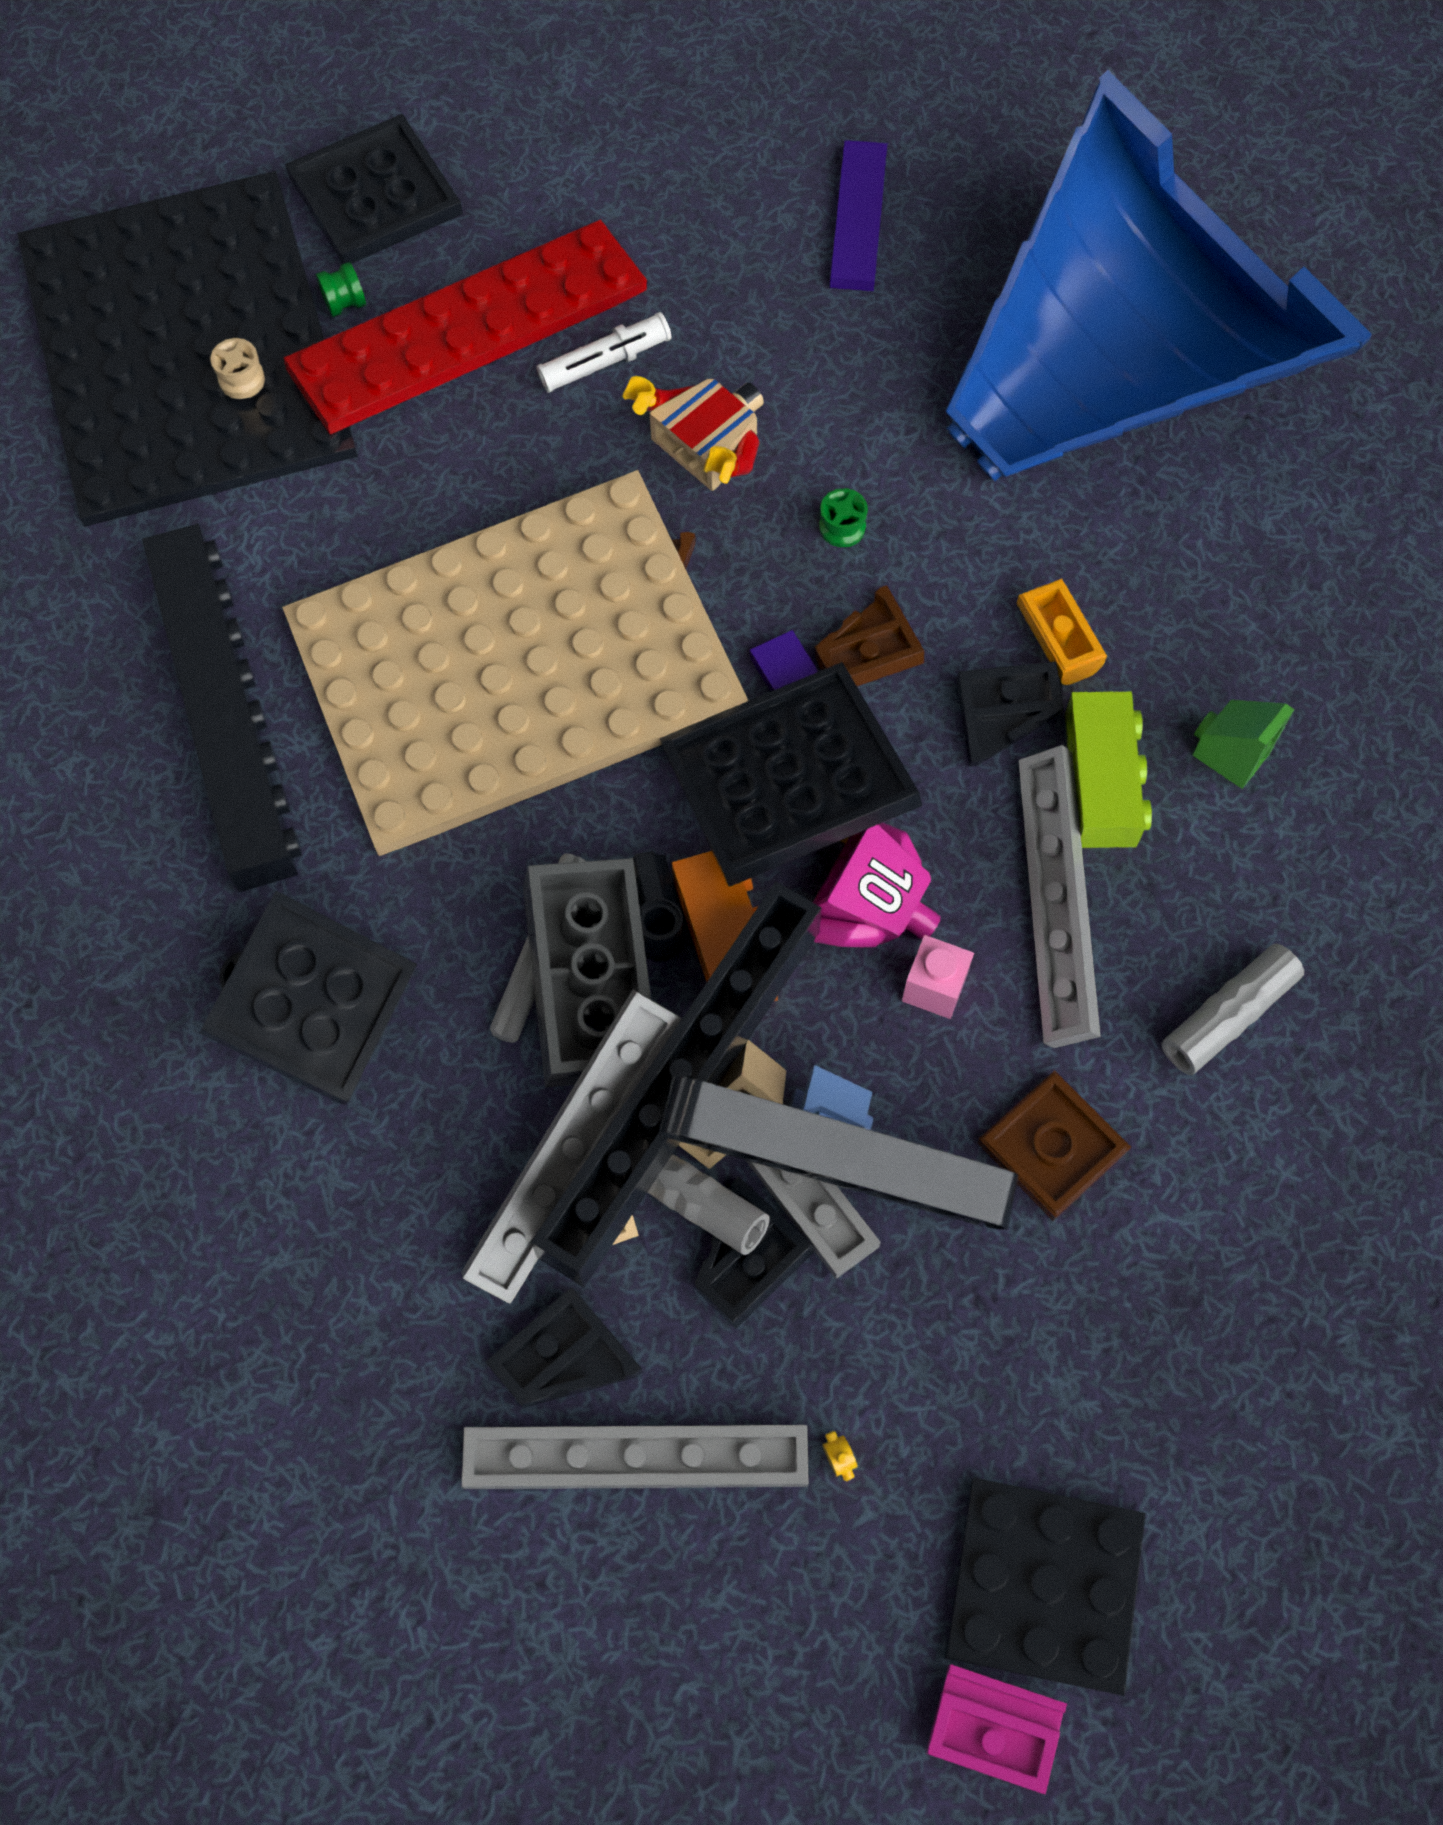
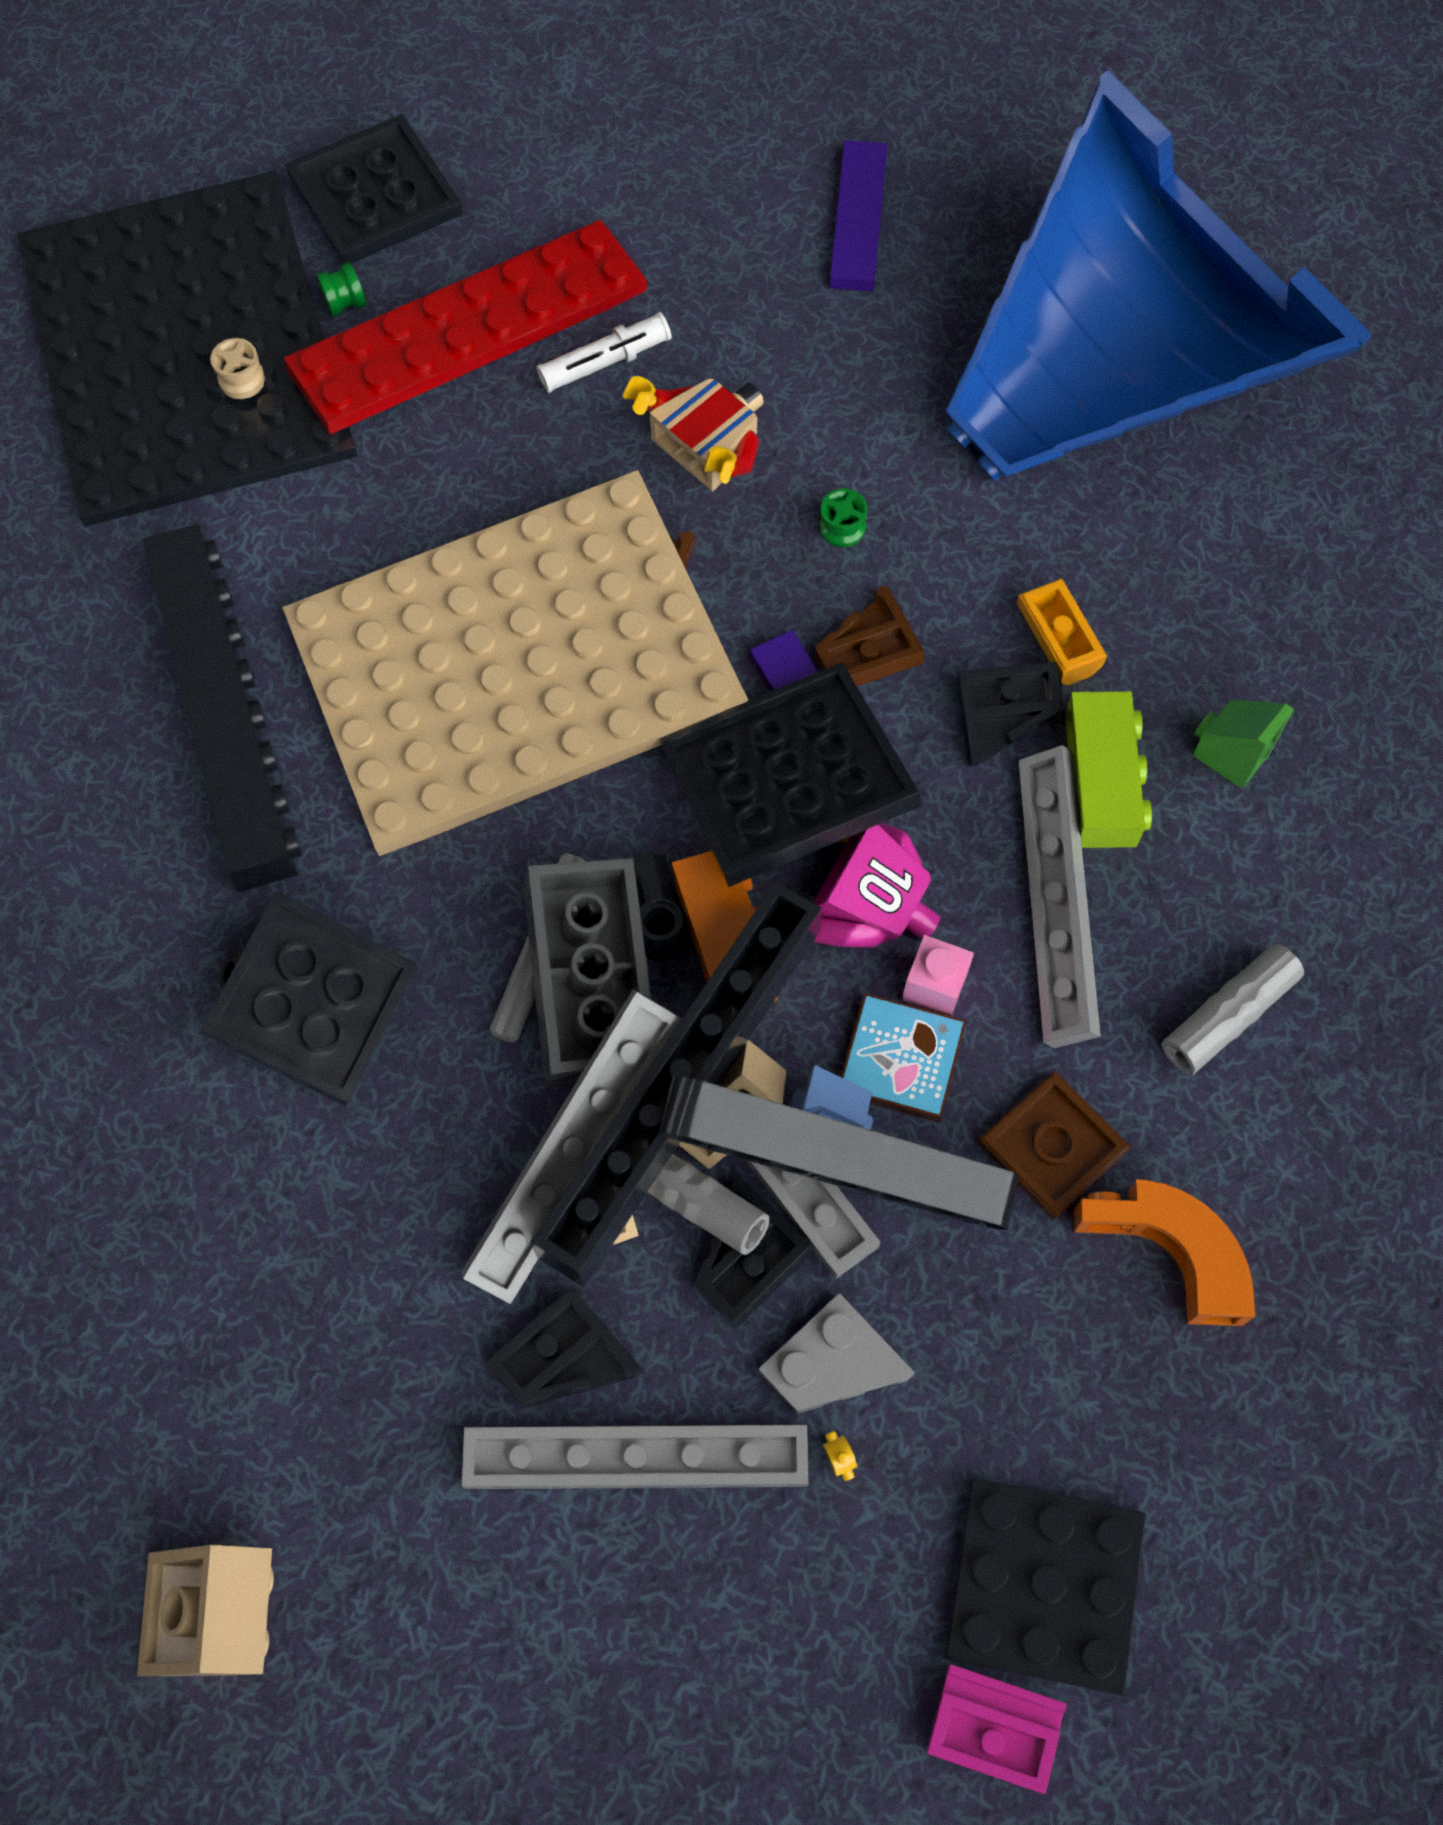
none -> tan slope [137,1545,274,1676]
none -> light grey wing [758,1293,915,1414]
none -> medium azure tile [841,993,966,1123]
none -> orange arch [1073,1179,1255,1326]

